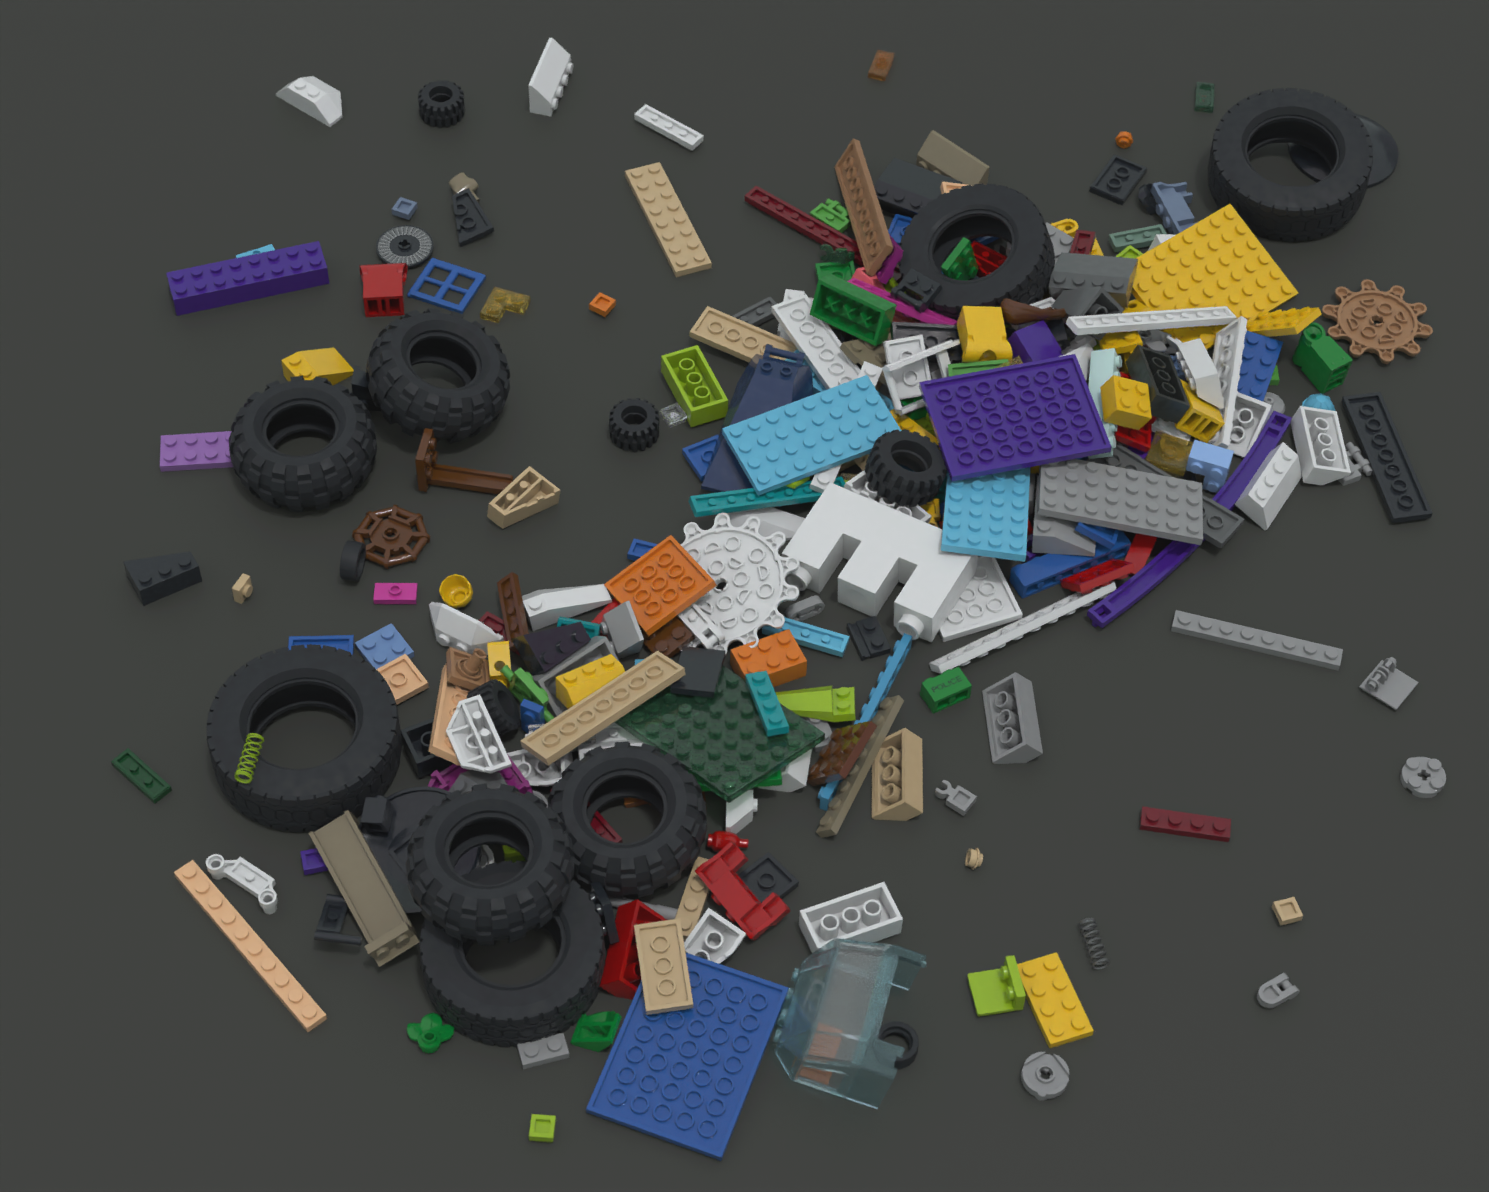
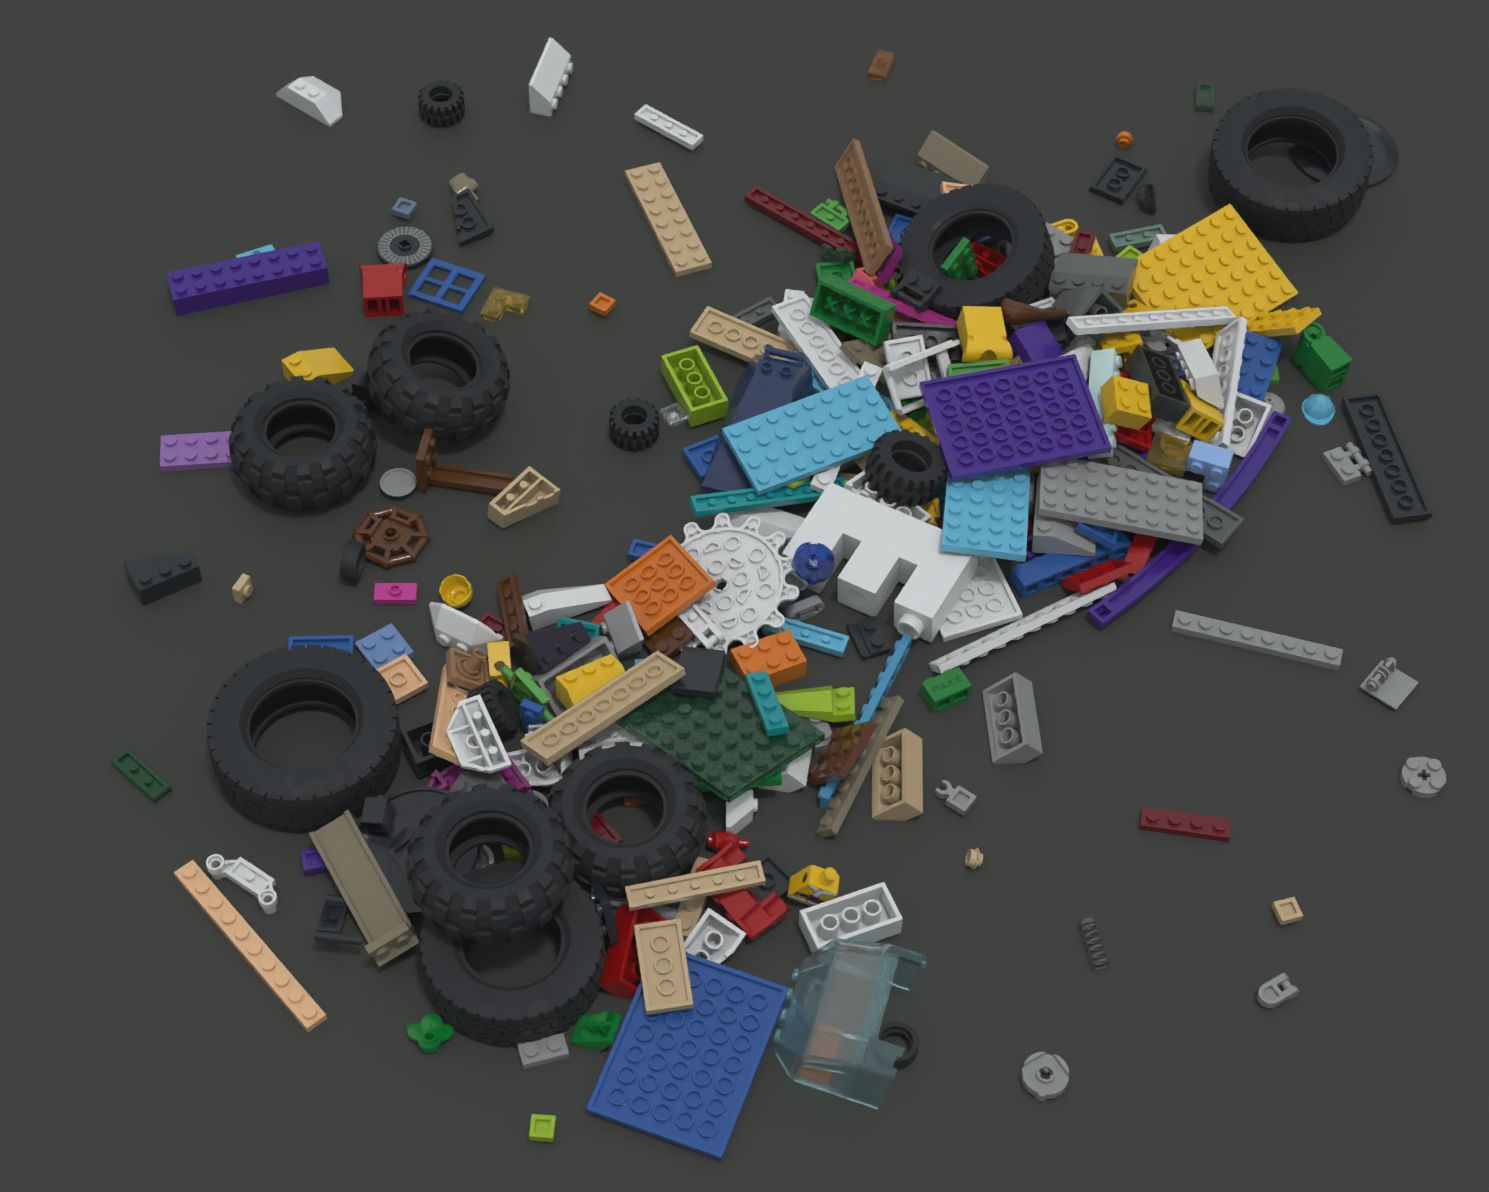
lime piece [234,733,264,783] -> none
lime bracket [967,955,1026,1016] -> none
yellow plate [1017,952,1094,1049] -> none
sand blue bracket [1151,182,1197,235] -> none
white slope [1235,442,1302,531] -> none
white slope [1291,406,1351,485] -> none
medium nougat plate [1322,279,1433,364] -> none
none -> light grey piece [380,468,417,497]
none -> tan plate [625,860,766,911]
none -> yellow torso [787,865,840,906]
none -> clear blue plate [791,542,835,585]

